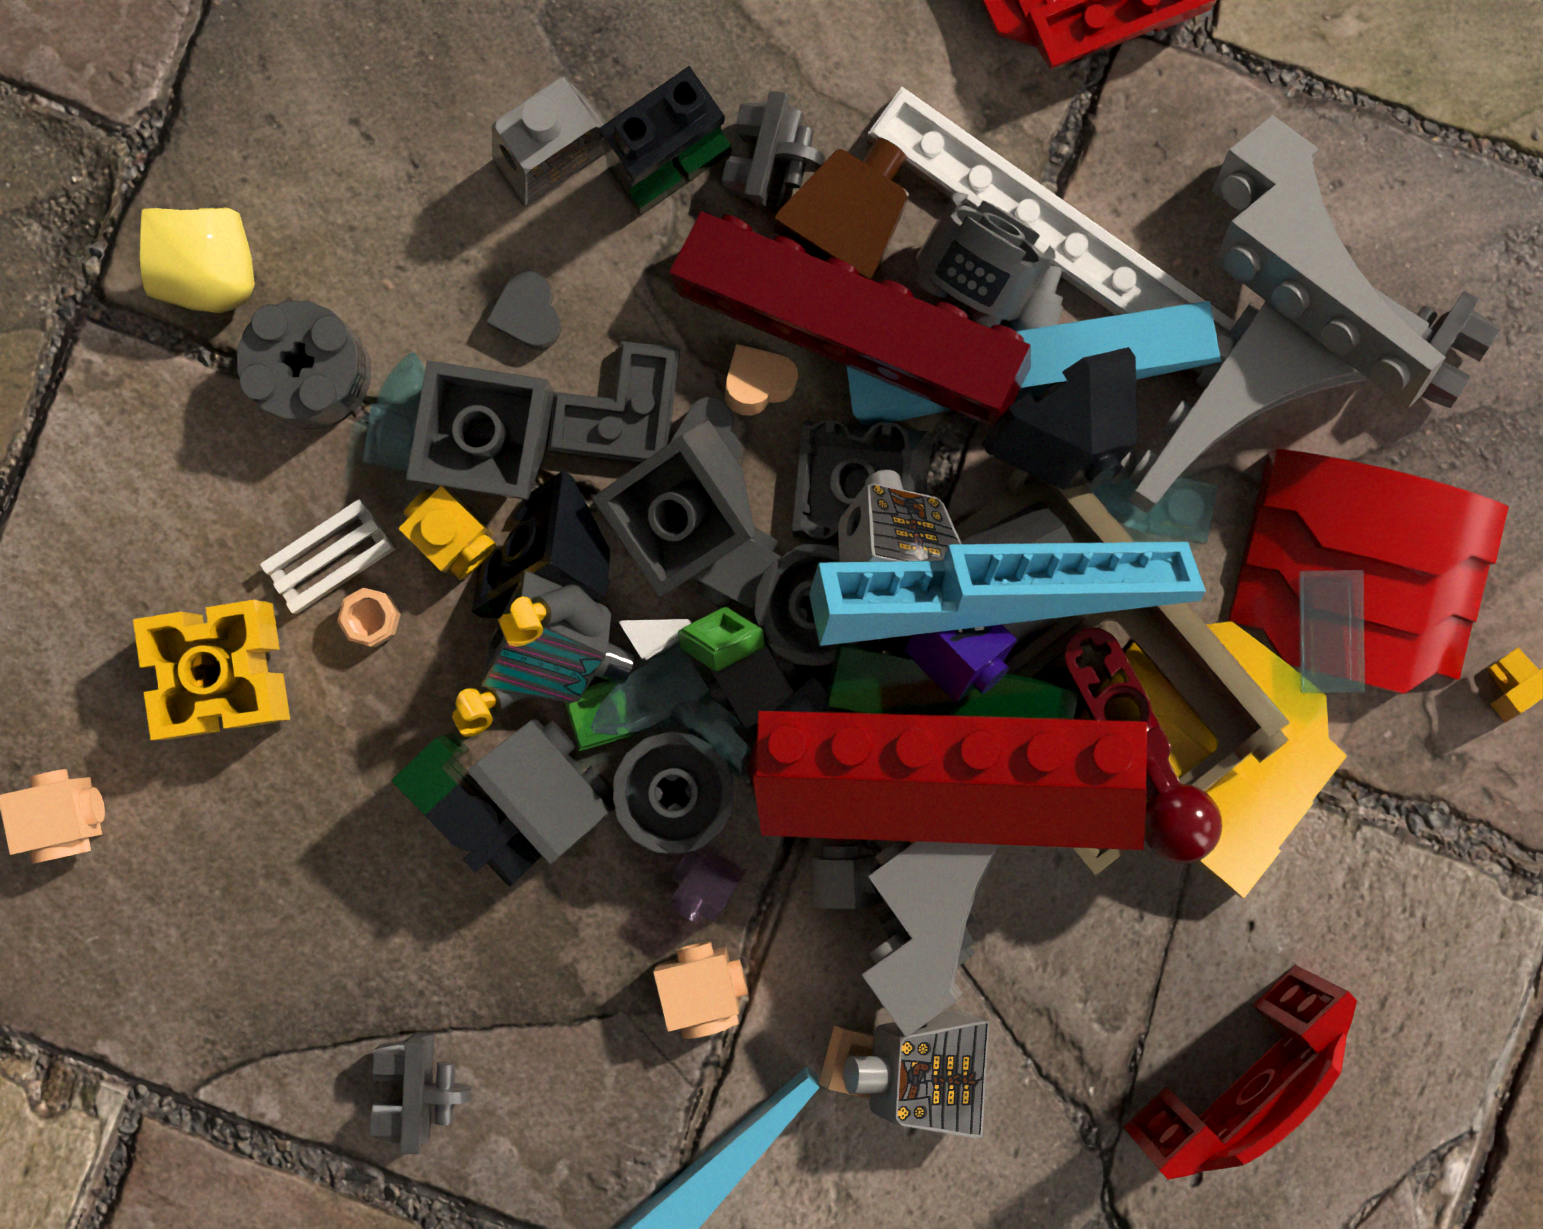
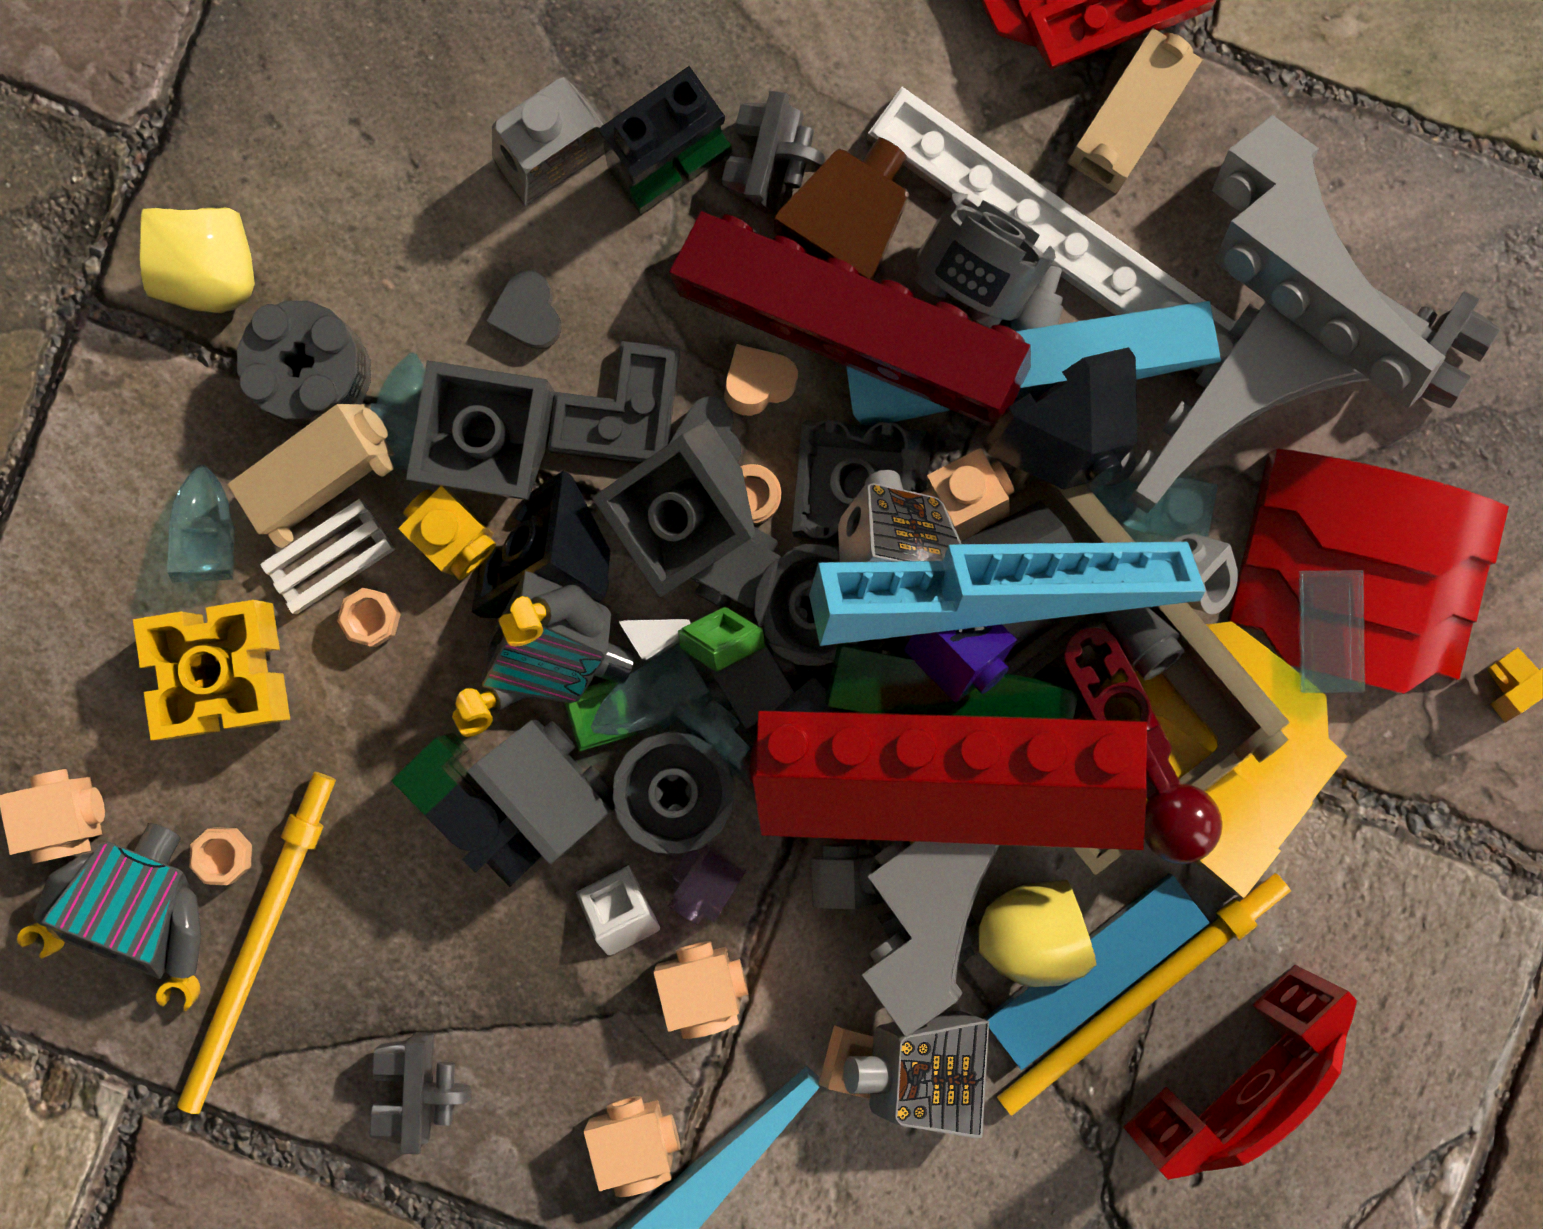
none -> dark grey torso [17,823,201,1011]
none -> clear light blue plate [167,465,235,583]
none -> yellow bar [177,772,336,1114]
none -> light nougat tile [189,827,252,885]
none -> tan brick [227,404,395,548]
none -> white slope [576,865,660,955]
none -> light nougat brick [583,1096,680,1197]
none -> light nougat tile [740,464,781,525]
none -> light nougat brick [920,448,1015,541]
none -> light yellow piece [978,879,1097,987]
none -> dark azure tile [983,873,1210,1070]
none -> yellow bar [997,873,1291,1116]
none -> tan brick [1067,28,1203,194]
none -> dark grey cone [1100,607,1184,680]
none -> light grey plate [1172,533,1238,614]

